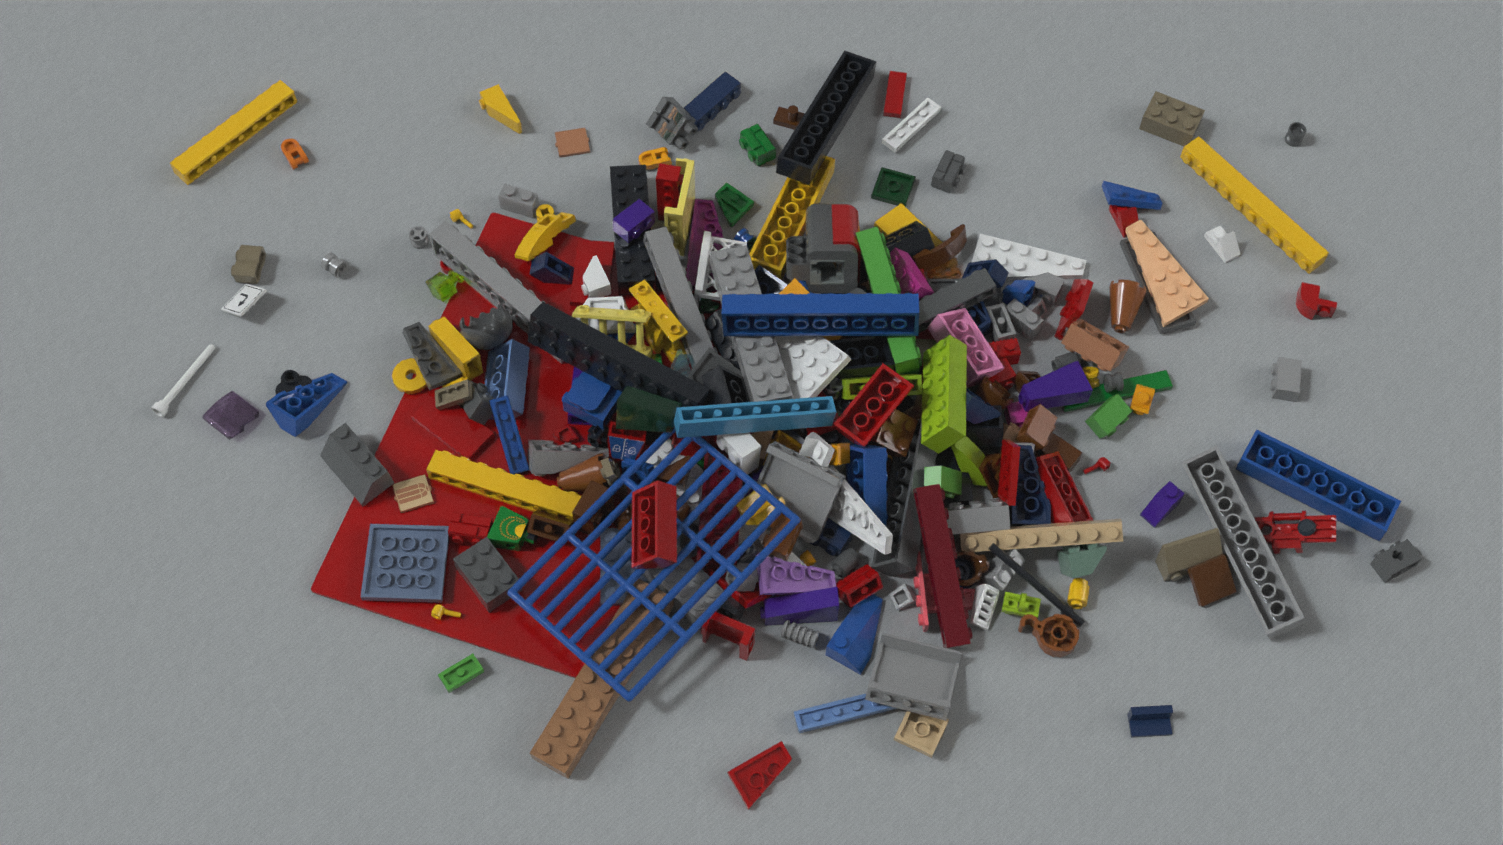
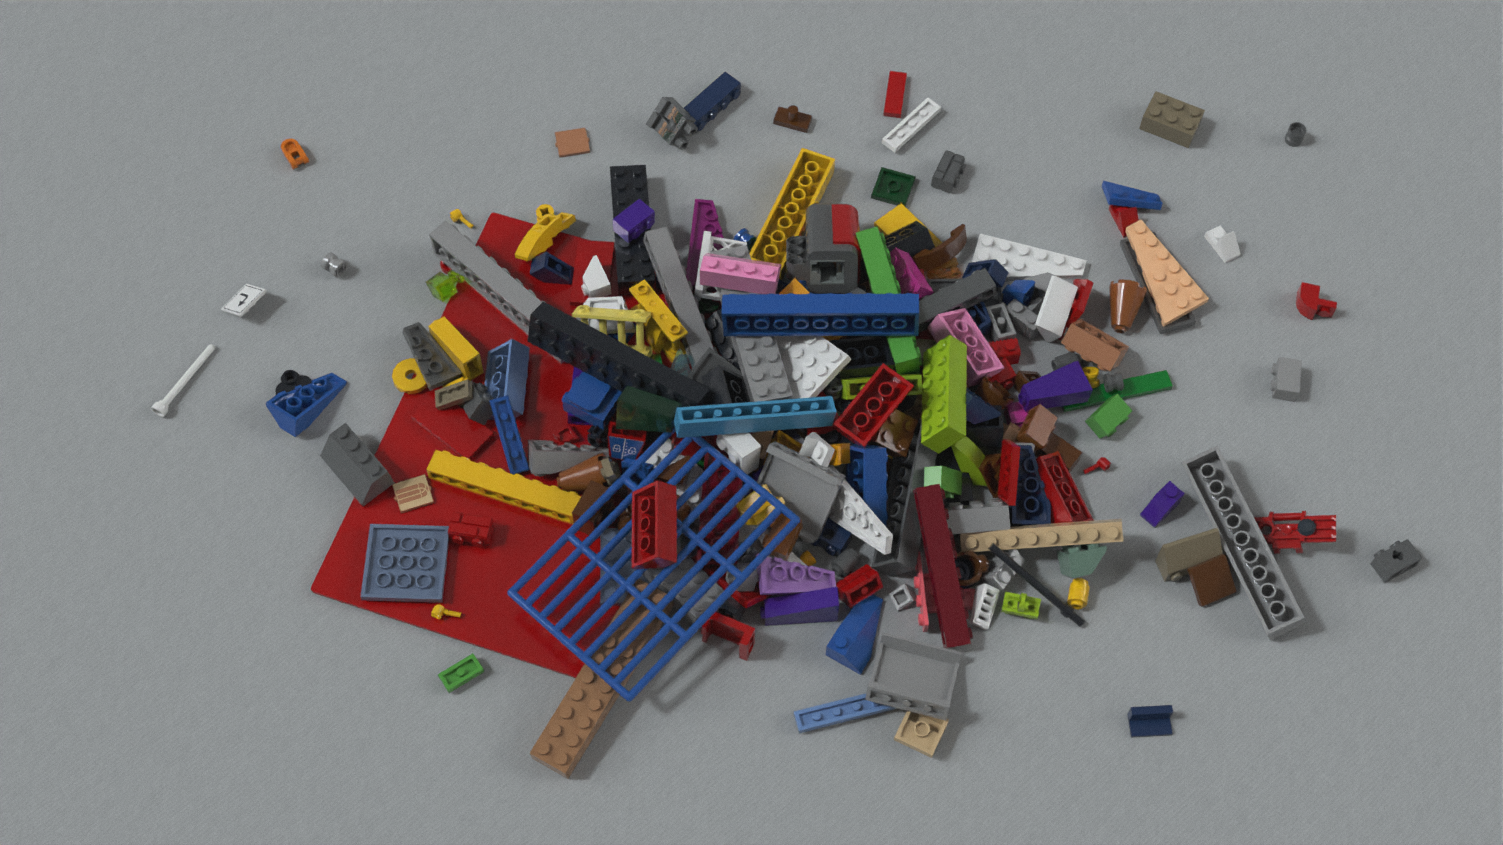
yellow brick [170,80,297,185] -> none
clear purple slope [202,391,259,440] -> none
dark tan brick [231,245,266,284] -> none
light grey wheel [409,226,429,249] -> none
dark grey brick [453,537,523,613] -> none
dark grey piece [459,304,513,350] -> none
yellow slope [478,84,522,134] -> none
green torso [487,506,538,551] -> none
light grey brick [498,183,539,218] -> none
reddish brown brick [527,509,574,541] -> none
light orange plate [638,147,672,170] -> none
red brick [656,163,684,221] -> none
light yellow panel [664,158,695,256] -> none
green wing [715,182,754,227] -> none
red wing [727,741,792,810] -> none
green brick [739,124,776,166] -> none
black brick [776,50,877,185] -> none
light grey piece [781,620,820,649] -> none
dark orange piece [1018,614,1079,657] -> none
light orange bracket [1130,384,1155,415] -> none
yellow brick [1180,136,1329,274] -> none
blue brick [1236,429,1401,542] -> none
none -> bright pink slope [700,253,781,294]
none -> white slope [1035,276,1078,343]

